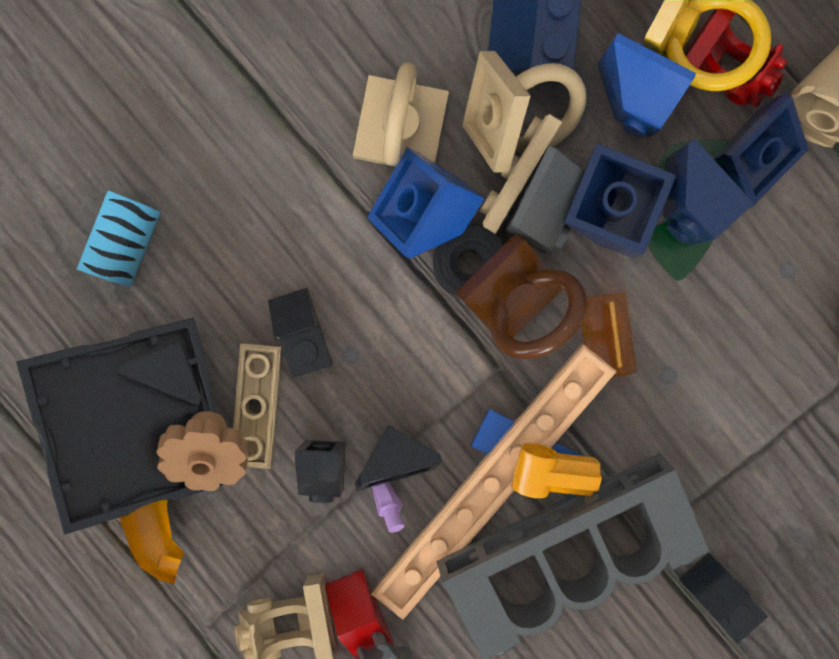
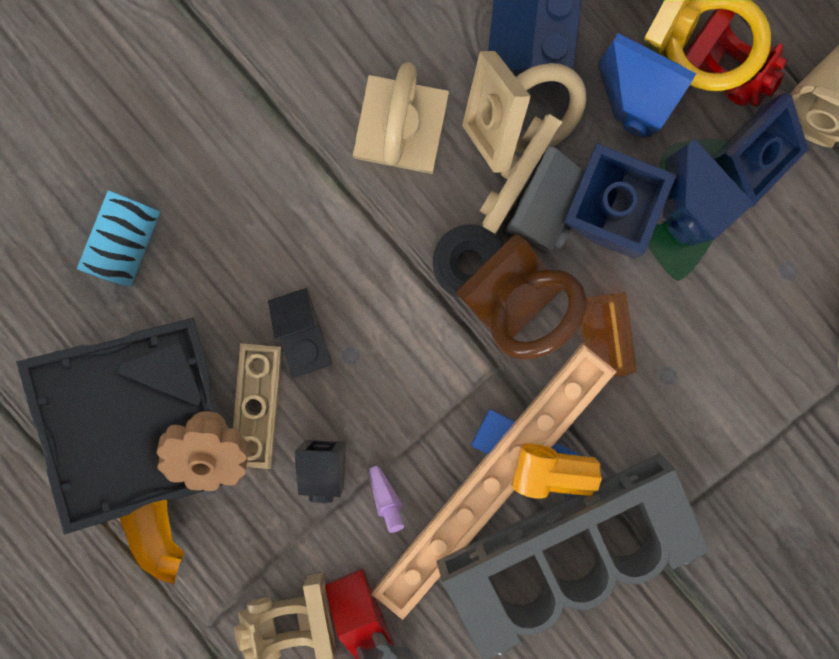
black slope [354,425,442,491] -> none
blue slope [367,147,484,258] -> none
black slope [679,553,768,644] -> none

